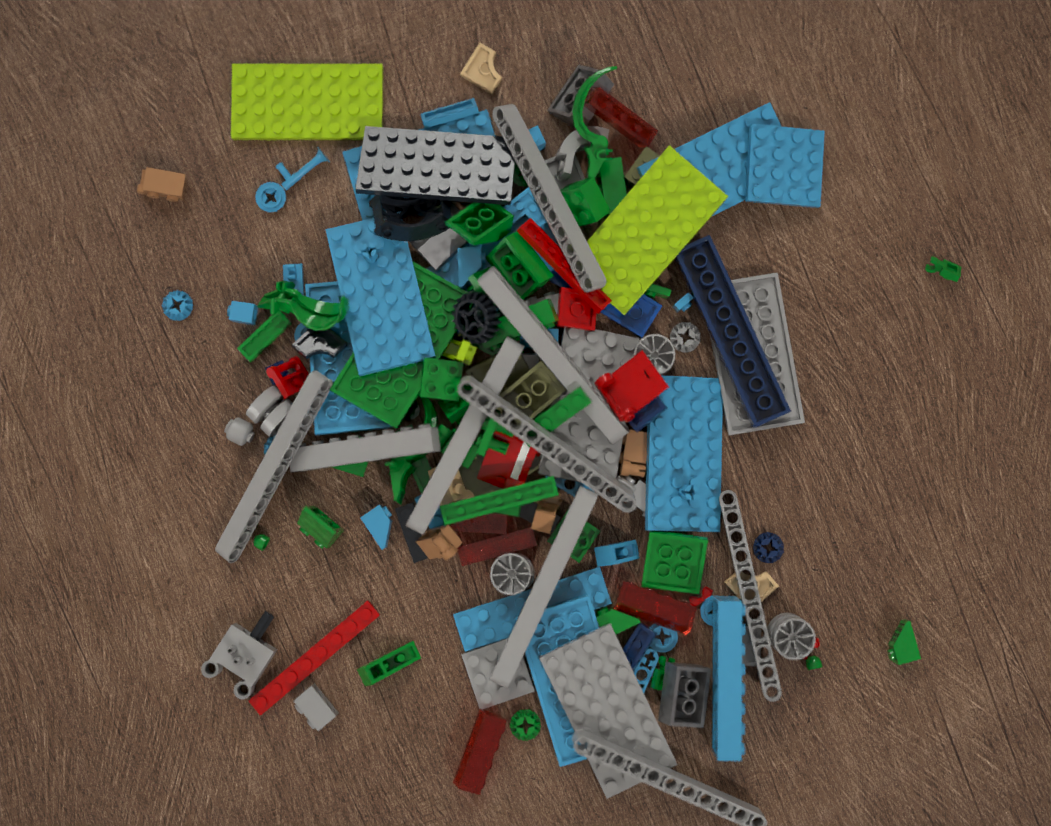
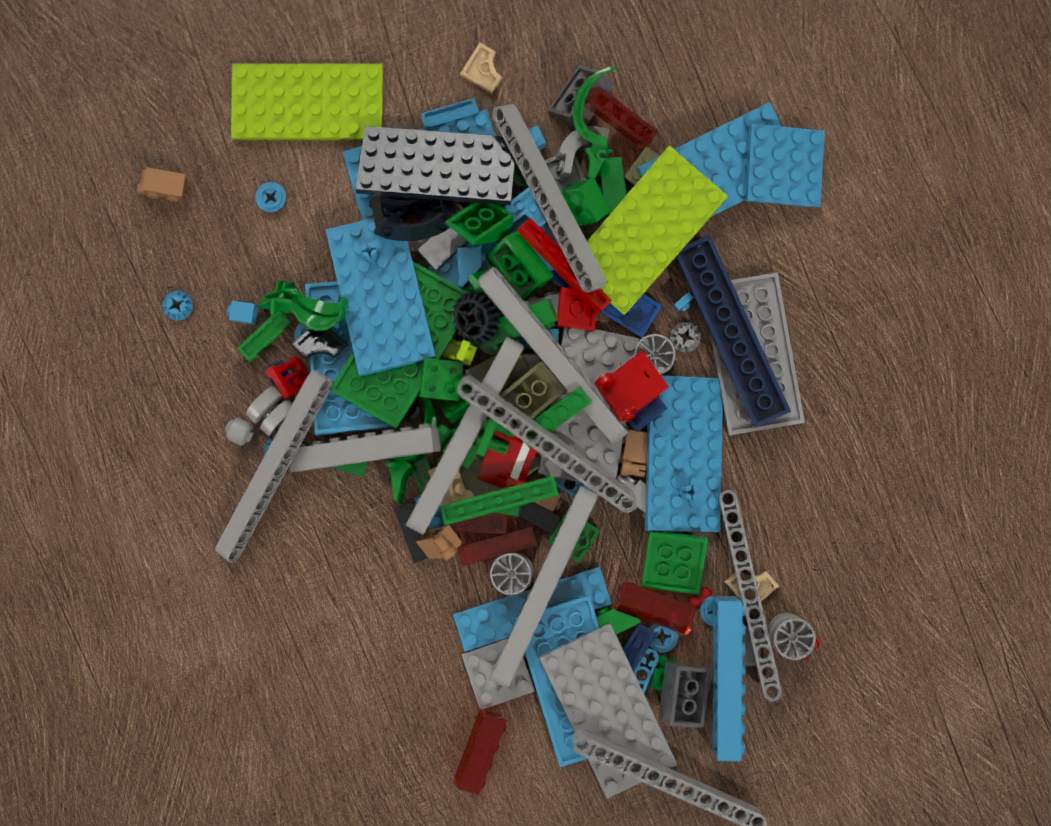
light grey piece [201,611,278,699] -> none
red plate [249,600,381,716] -> none
green hinge [253,534,270,551] -> none
dark azure piece [276,147,330,190] -> none
dark azure plate [283,263,305,296] -> none
light grey brick [294,683,339,731] -> none
green slope [297,505,344,549] -> none
green slope [357,641,421,687] -> none
dark azure slope [361,505,392,550] -> none
green gear [510,709,541,741] -> none
medium nougat brick [531,500,558,534] -> none
dark azure slope [594,540,640,567] -> none
green plate [644,284,671,299] -> none
dark blue gear [753,532,784,563] -> none
green hinge [806,656,823,671] -> none
green slope [887,619,921,665] -> none
green plate [925,256,962,282] -> none

